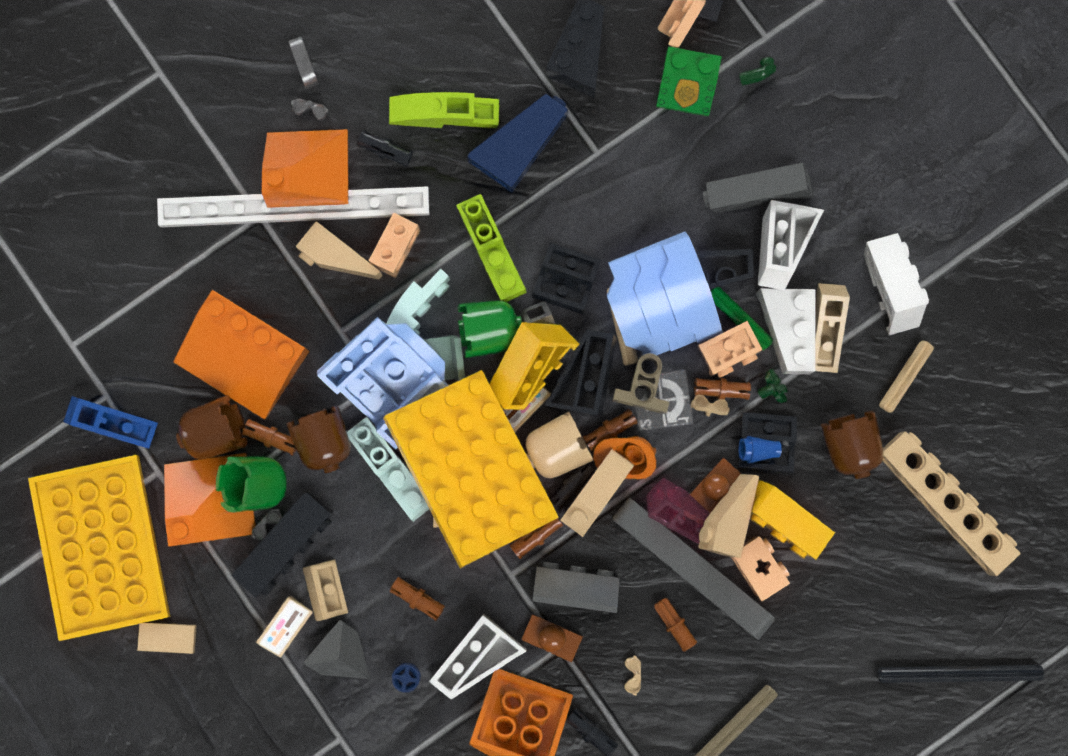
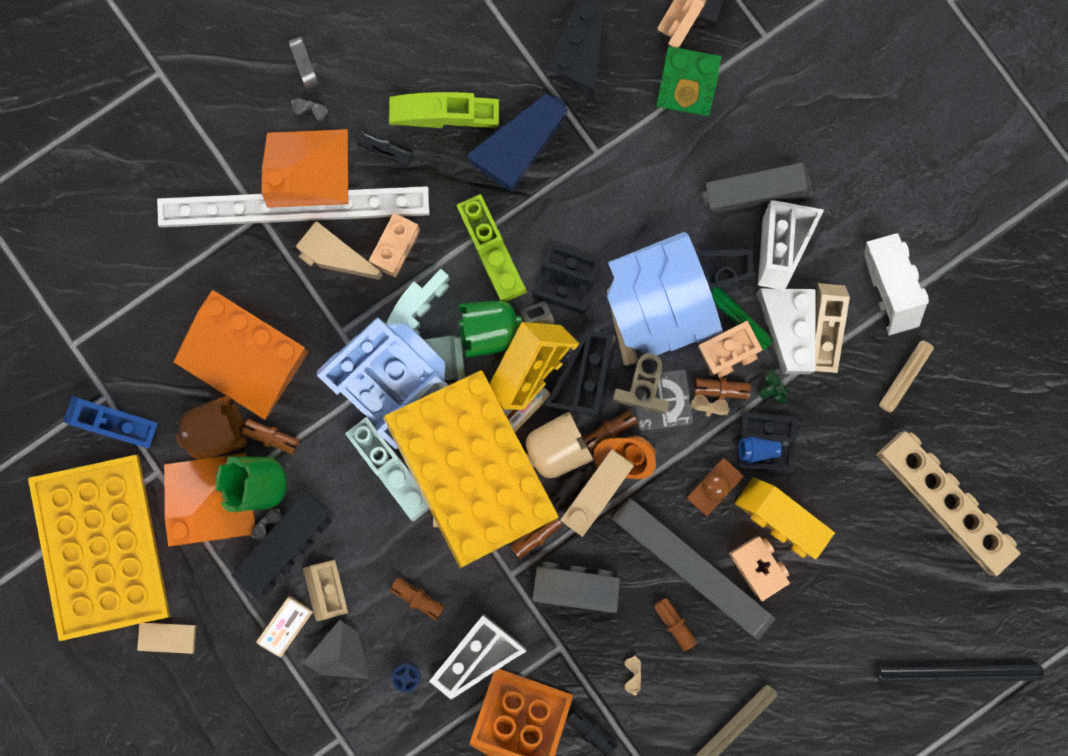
reddish brown cylinder [286,405,351,474] -> none
dark orange tile [521,614,583,662] -> none
clear pink slope [647,478,710,544] -> none
tan slope [699,474,759,558] -> none
dark green arm [739,57,776,86] -> none
reddish brown cylinder [821,411,884,479] -> none

